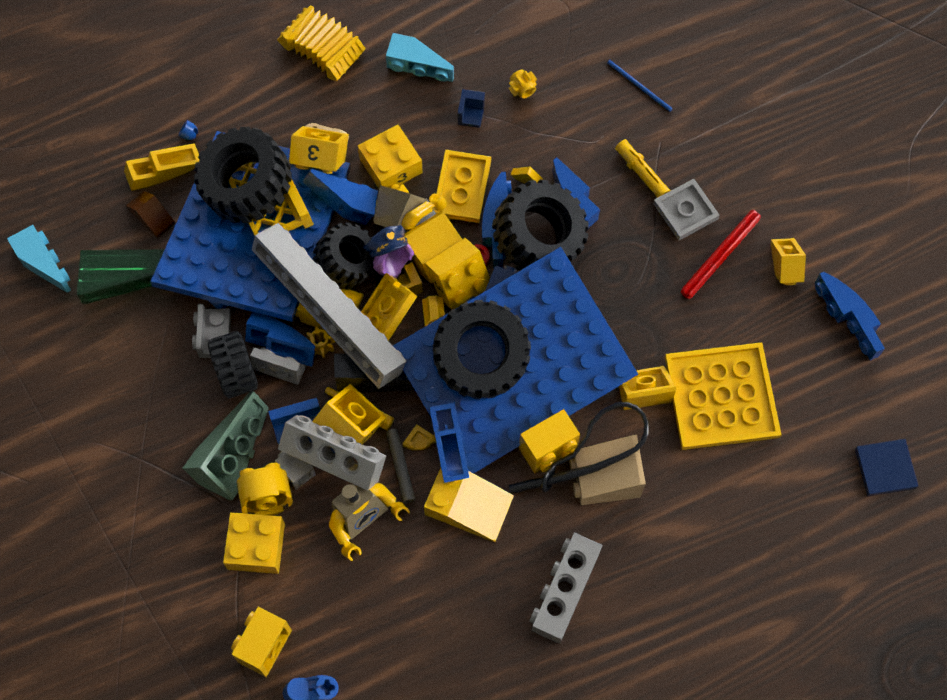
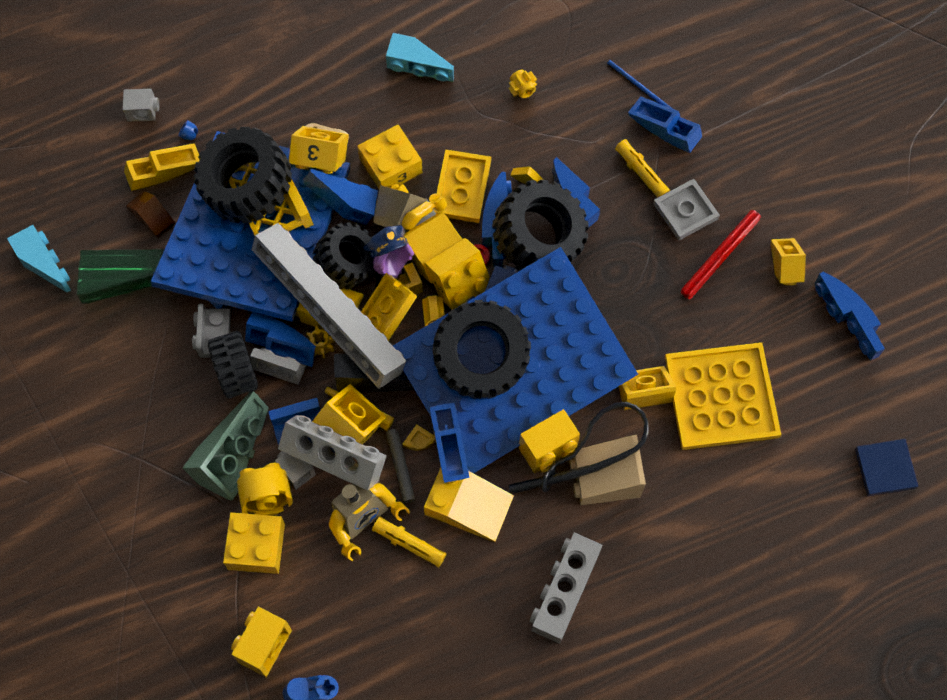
yellow piece [277,5,365,81] -> none
dark blue panel [458,89,485,128] -> none
none -> light grey brick [123,89,159,121]
none -> yellow pin [372,516,447,568]
none -> blue slope [628,96,702,153]

